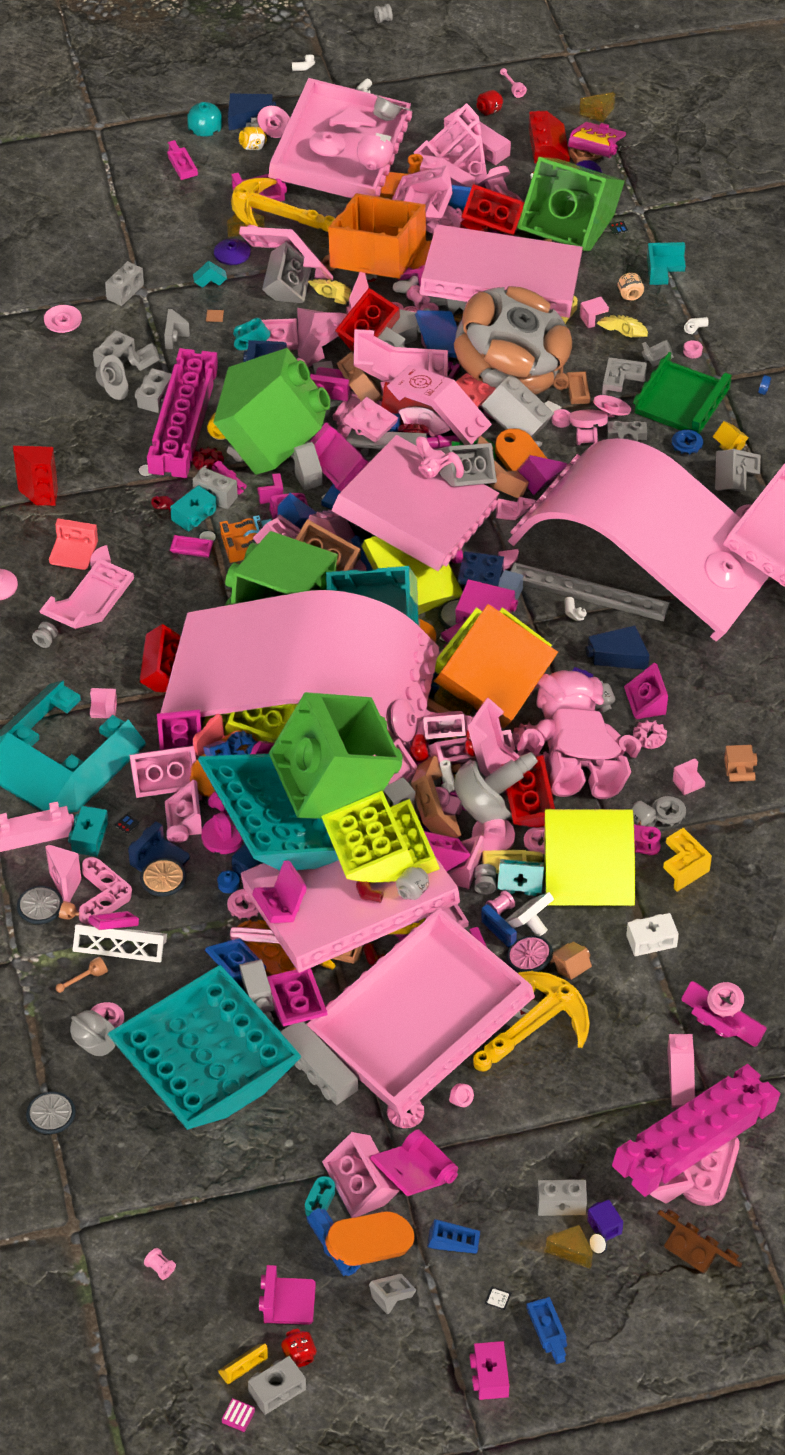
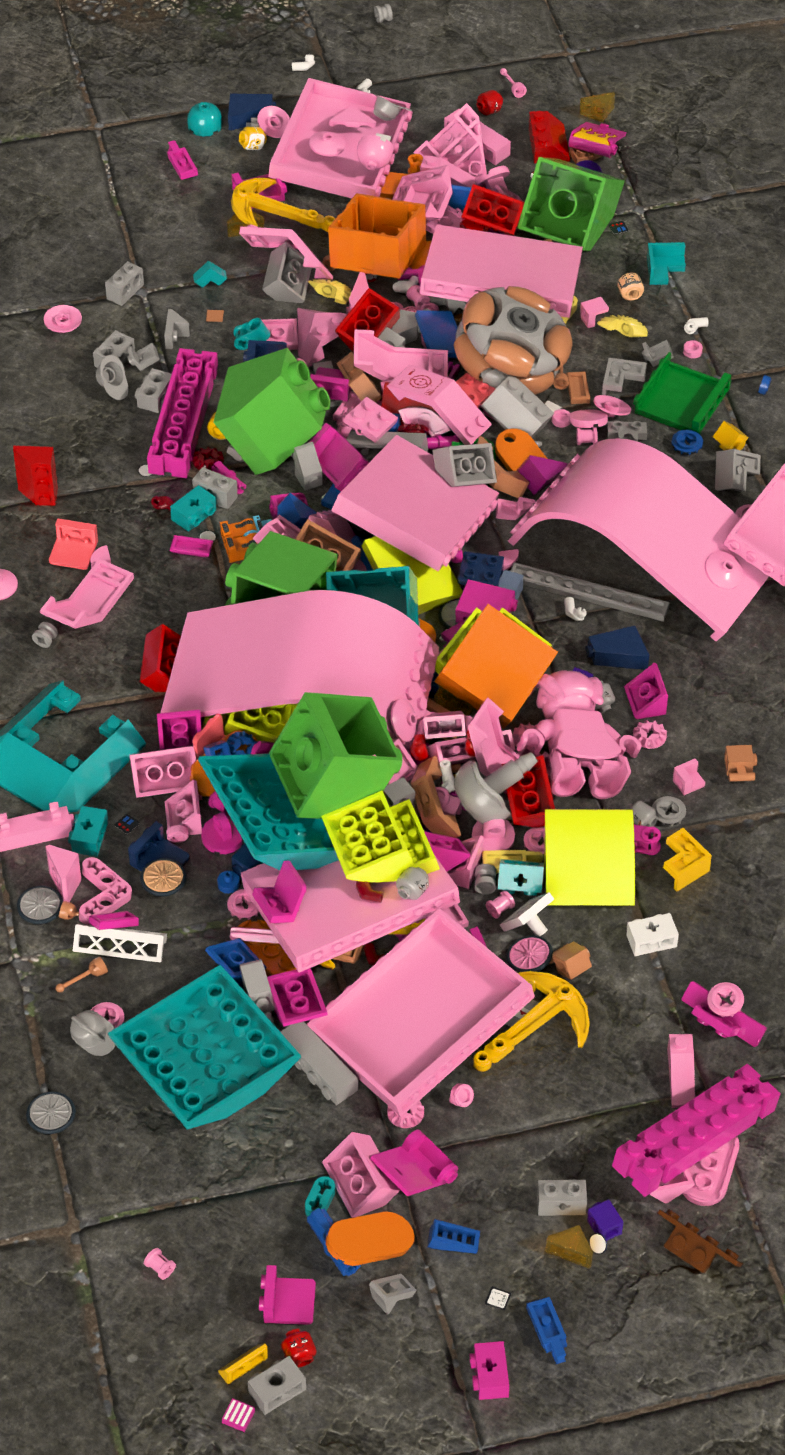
bright pink panel [90,688,117,718] -> none
dark purple dish [214,239,251,265] -> none
dark pink panel [257,473,283,504] -> none
bright pink piece [416,436,464,478] -> none
blue tile [481,904,517,948] -> none

